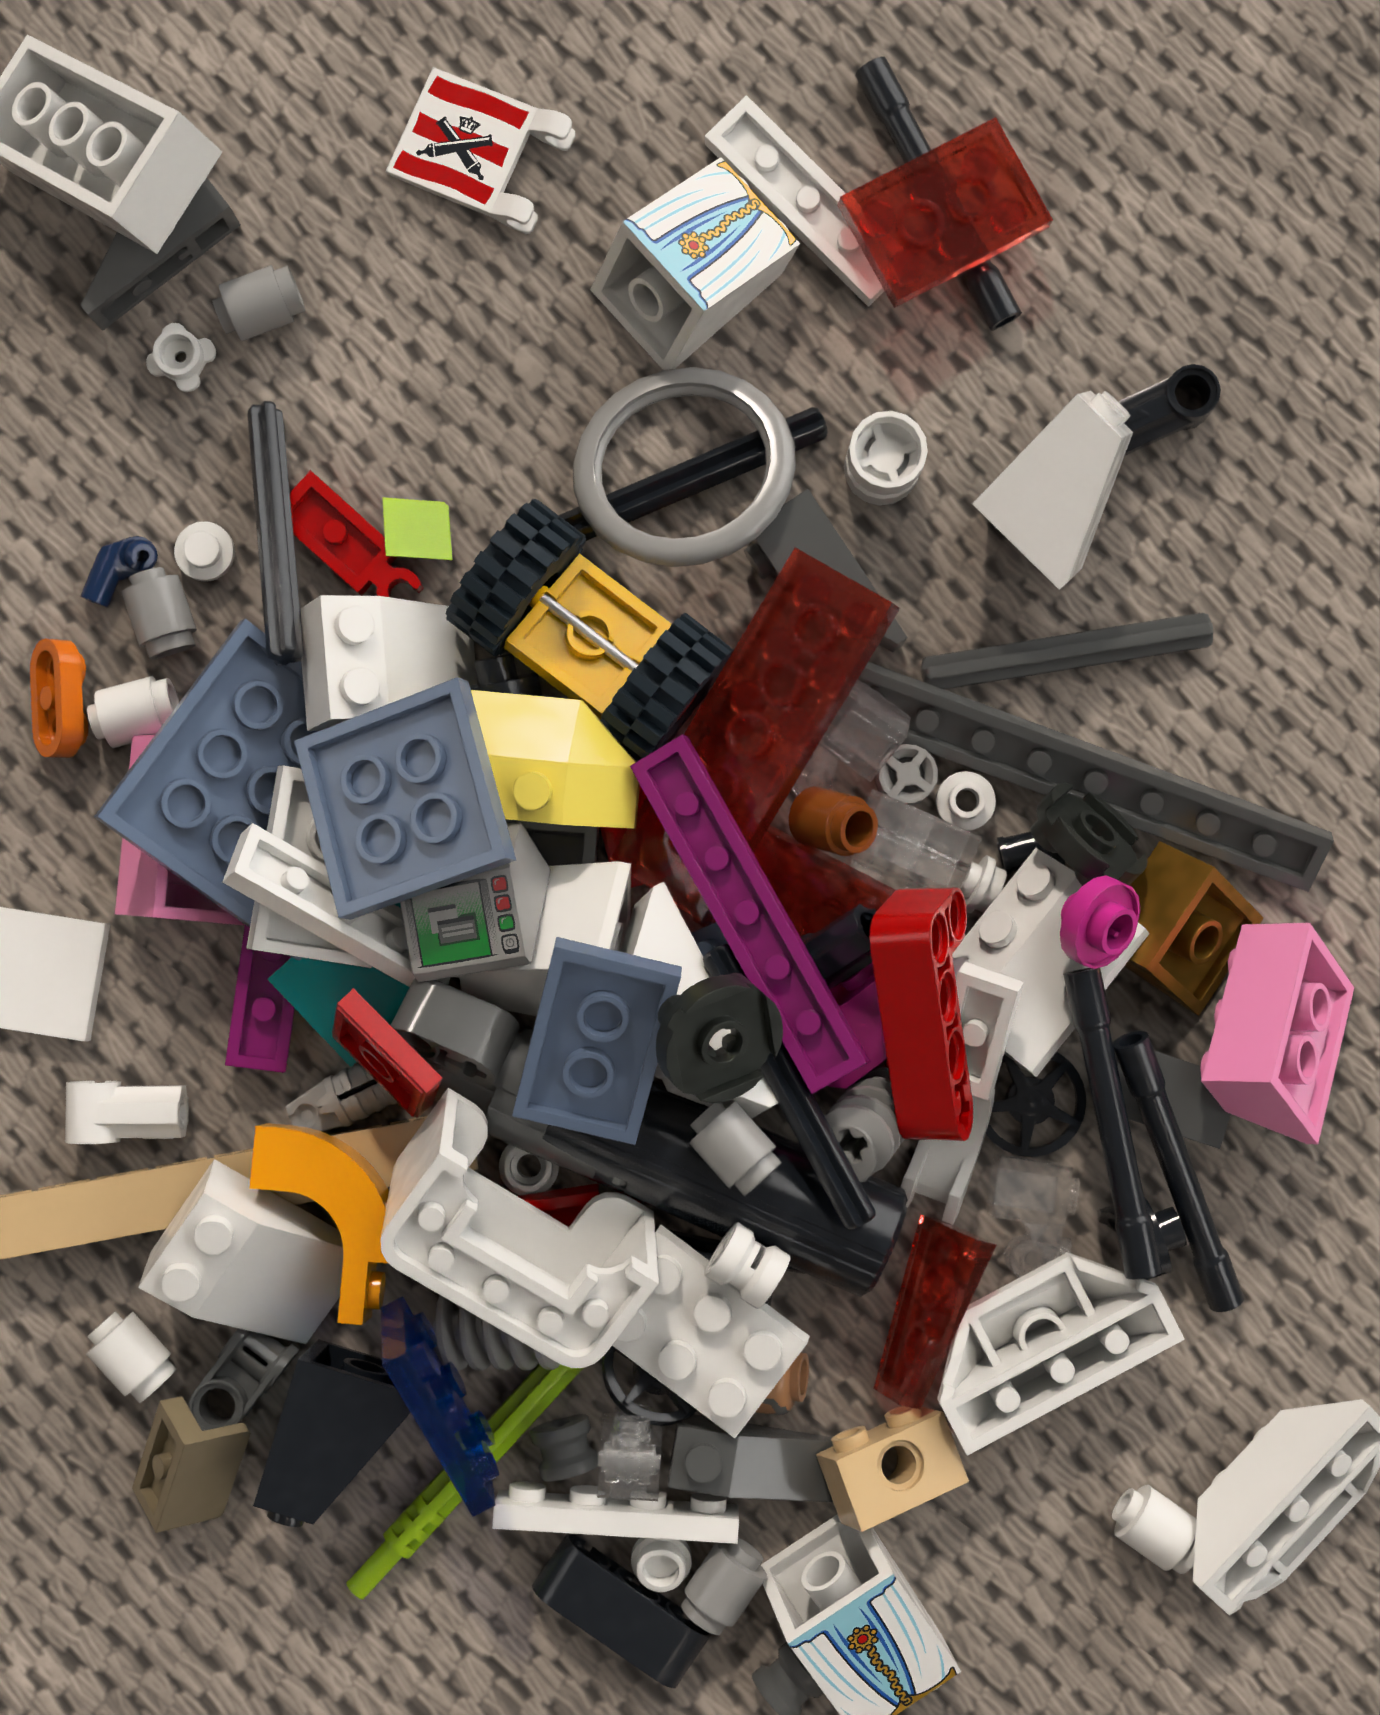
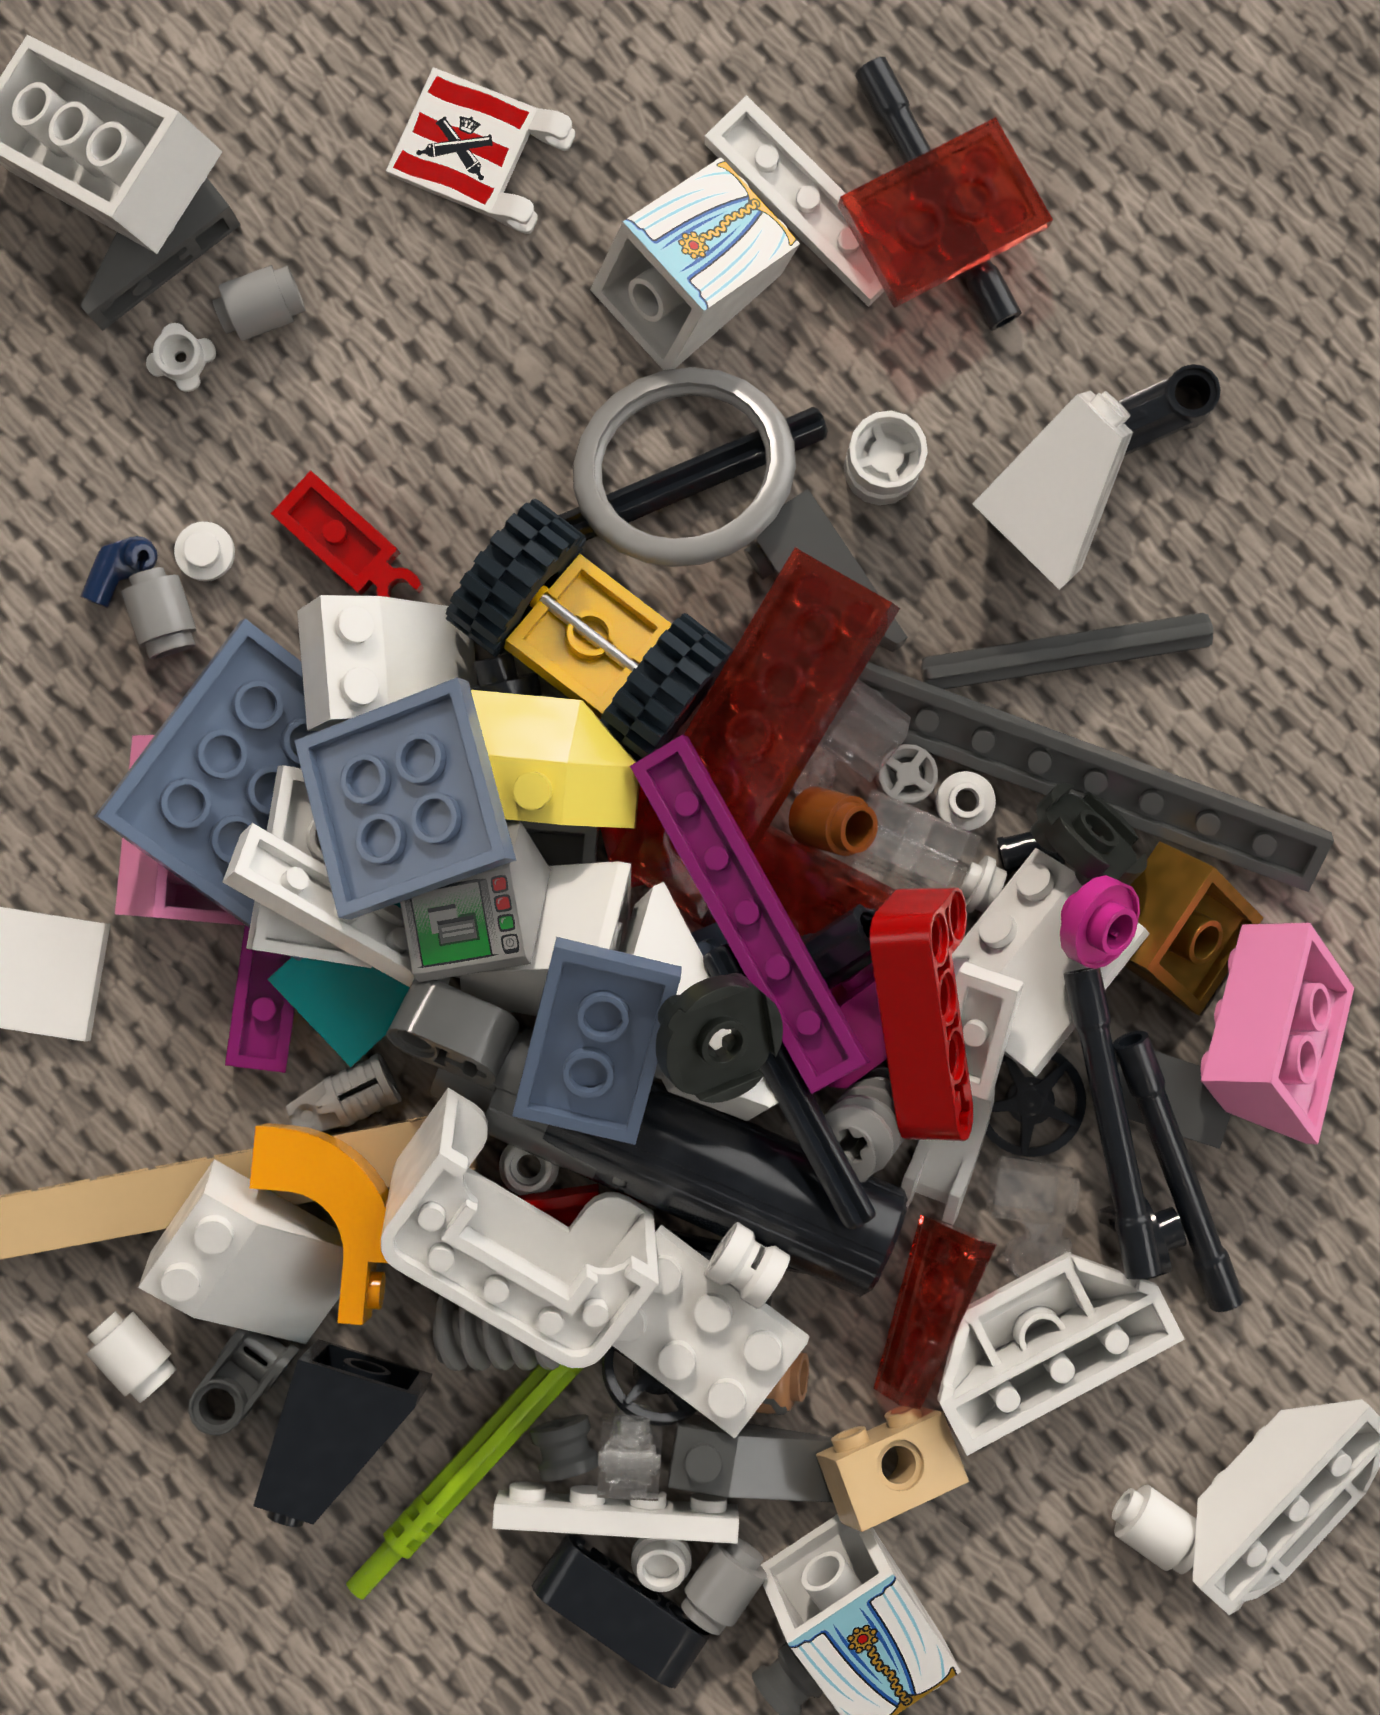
orange plate [30,638,89,758] -> none
white piece [65,1081,188,1144] -> none
white brick [87,676,179,748] -> none
dark tan panel [132,1396,251,1533] -> none
black axle [247,401,304,666] -> none
red tile [332,988,442,1118] -> none
clear blue plate [380,1296,499,1517] -> none
lime sticker [382,497,453,560] -> none
light grey brick [689,1102,782,1197] -> none

